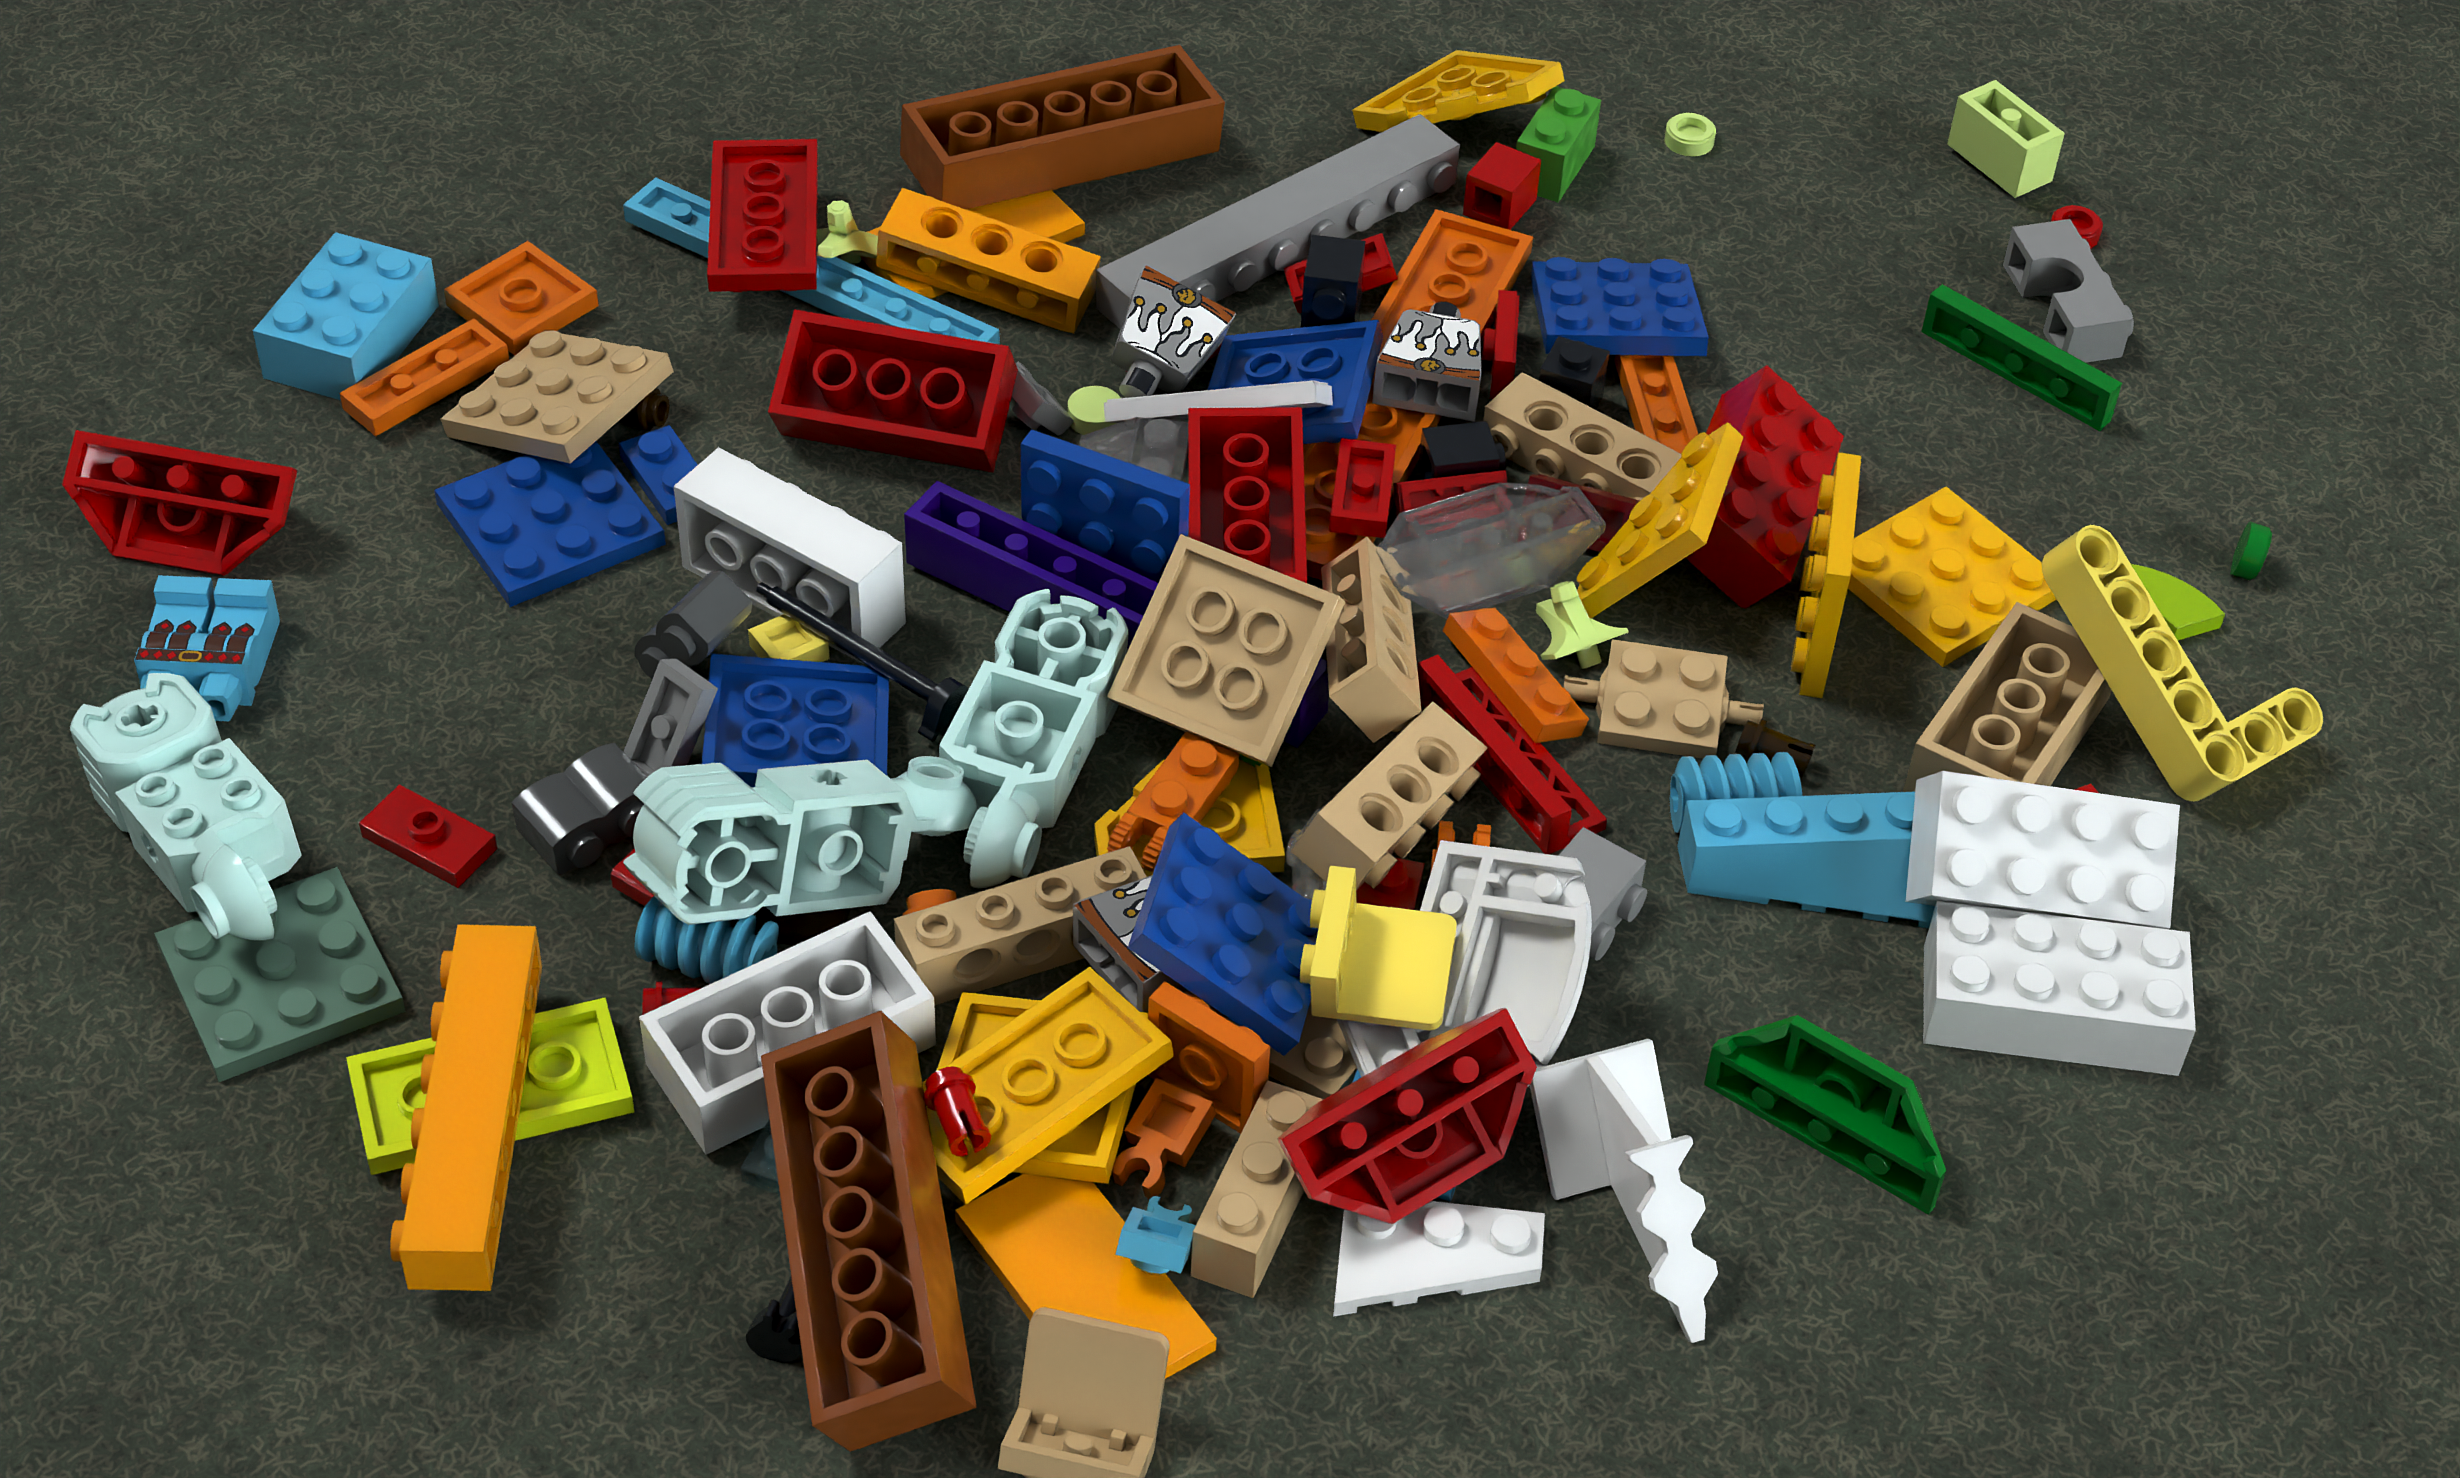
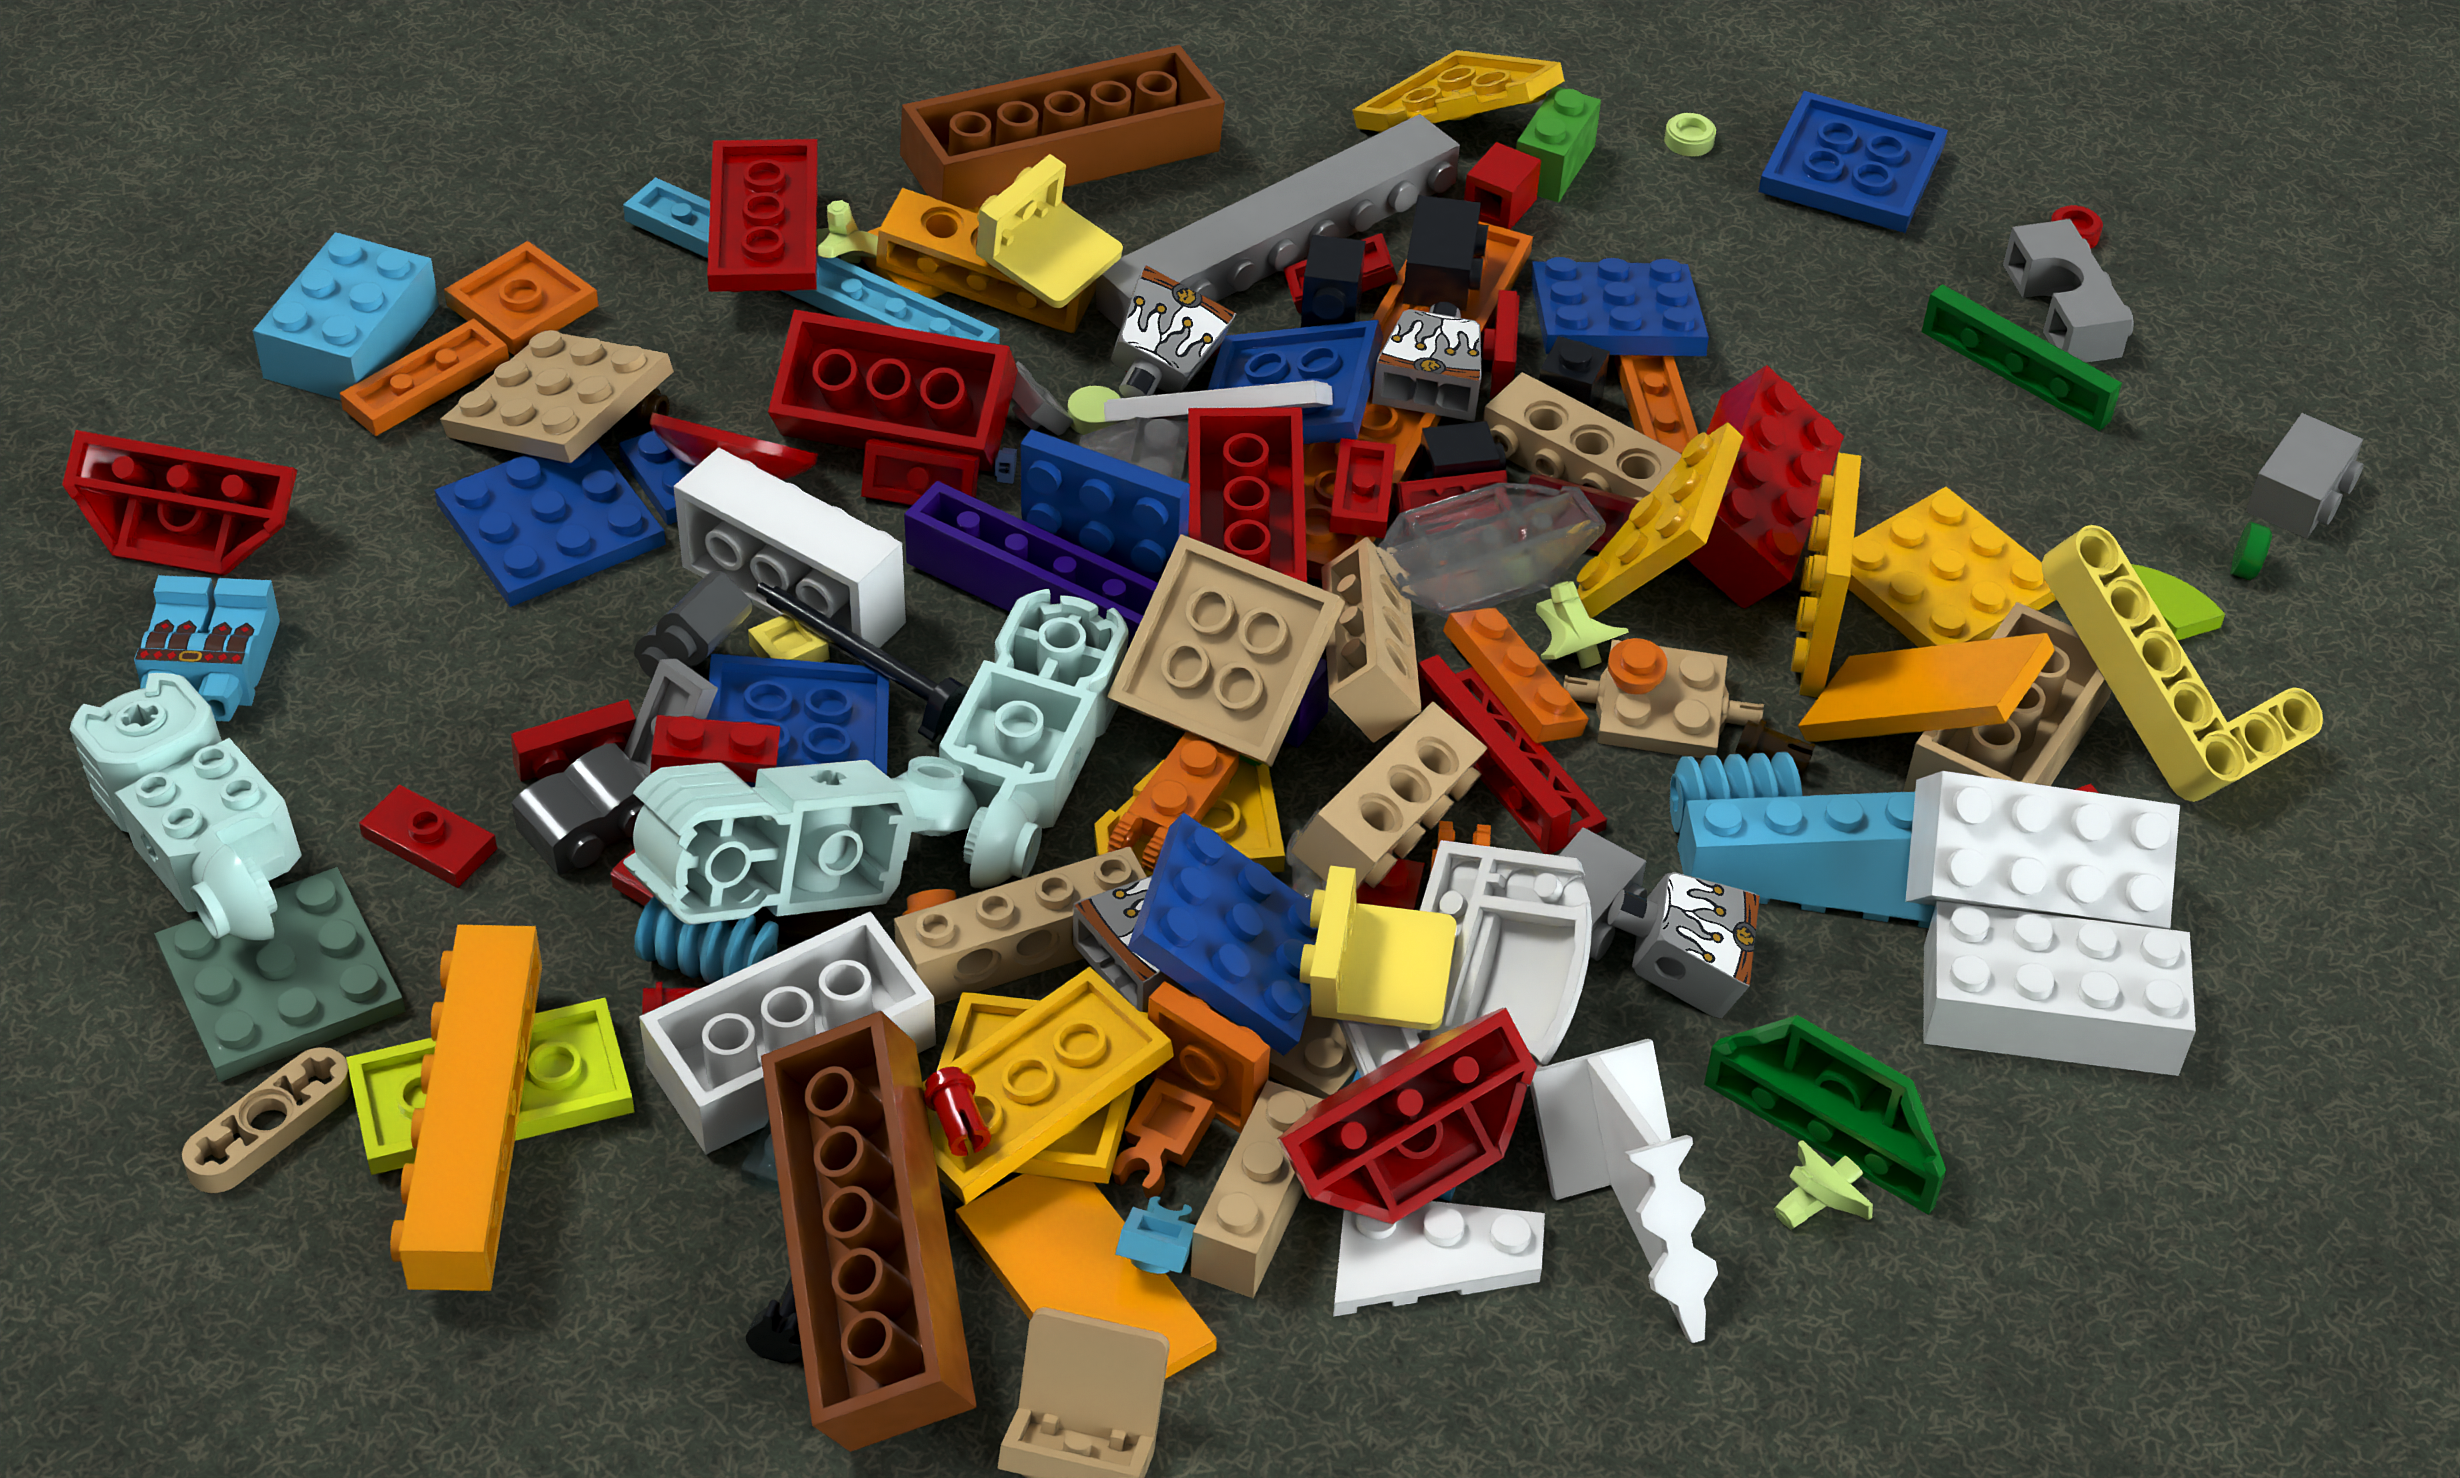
yellowish green brick [1947,80,2065,198] -> none
none -> tan beam [182,1047,352,1193]
none -> red plate [511,699,636,782]
none -> red dish [650,412,818,480]
none -> red plate [650,715,780,783]
none -> red plate [861,437,980,505]
none -> light yellow bracket [976,154,1123,308]
none -> medium blue piece [994,447,1017,484]
none -> black brick [1403,195,1489,311]
none -> orange plate [1608,638,1668,695]
none -> light grey torso [1608,872,1760,1018]
none -> blue plate [1758,91,1948,233]
none -> yellowish green piece [1773,1140,1873,1230]
none -> light orange tile [1798,633,2055,742]
none -> light grey brick [2246,413,2364,539]

